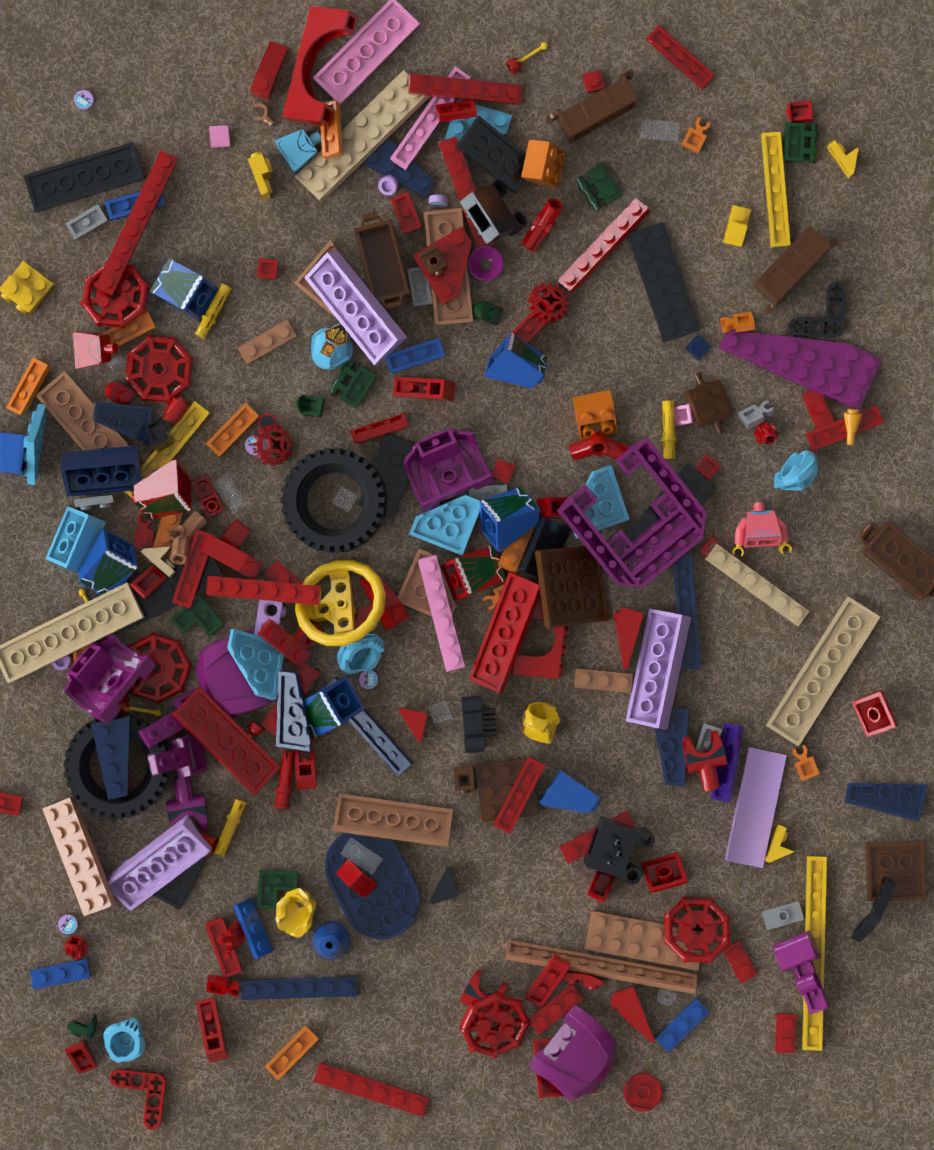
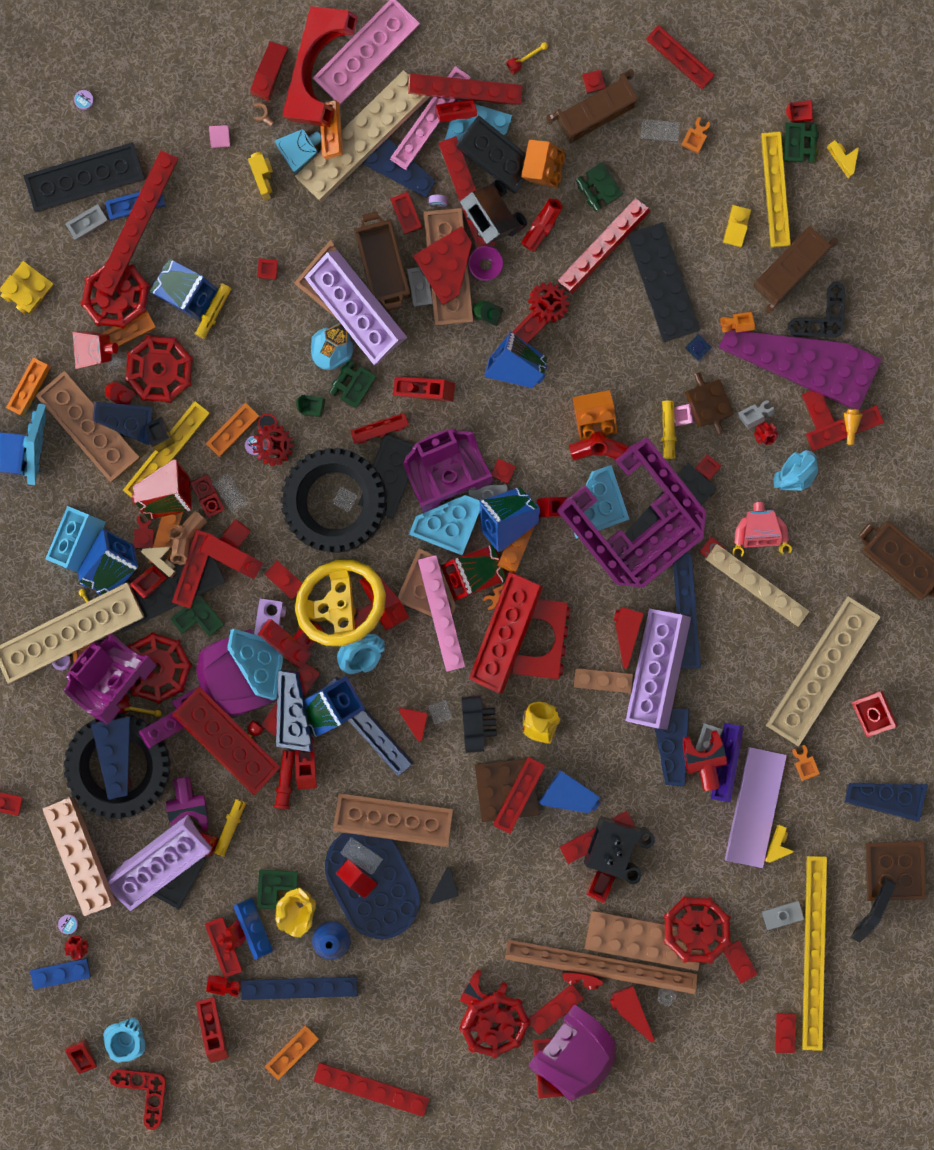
dark blue slope [60,445,143,497] -> none
dark green plate [67,1013,97,1038] -> none
light grey plate [74,495,115,511] -> none
magenta plate [148,735,208,778] -> none
red brick [163,396,189,425] -> none
red plate [206,576,322,606] -> none
nougat plate [238,320,297,365] -> none
tile [359,670,378,689] -> none
lavender tile [378,175,399,195] -> none
blue plate [385,338,445,374] -> none
reddish brown brick [419,244,447,277] -> none
reddish brown brick [453,765,475,794] -> none
black tile [521,516,570,577] -> none
red plate [525,954,571,1008] -> none
reddish brown plate [535,546,609,628] -> none
red tile [624,1073,662,1112] -> none
red slope [641,852,688,893] -> none
blue plate [655,998,710,1052] -> none
magenta plate [773,931,830,1014] -> none

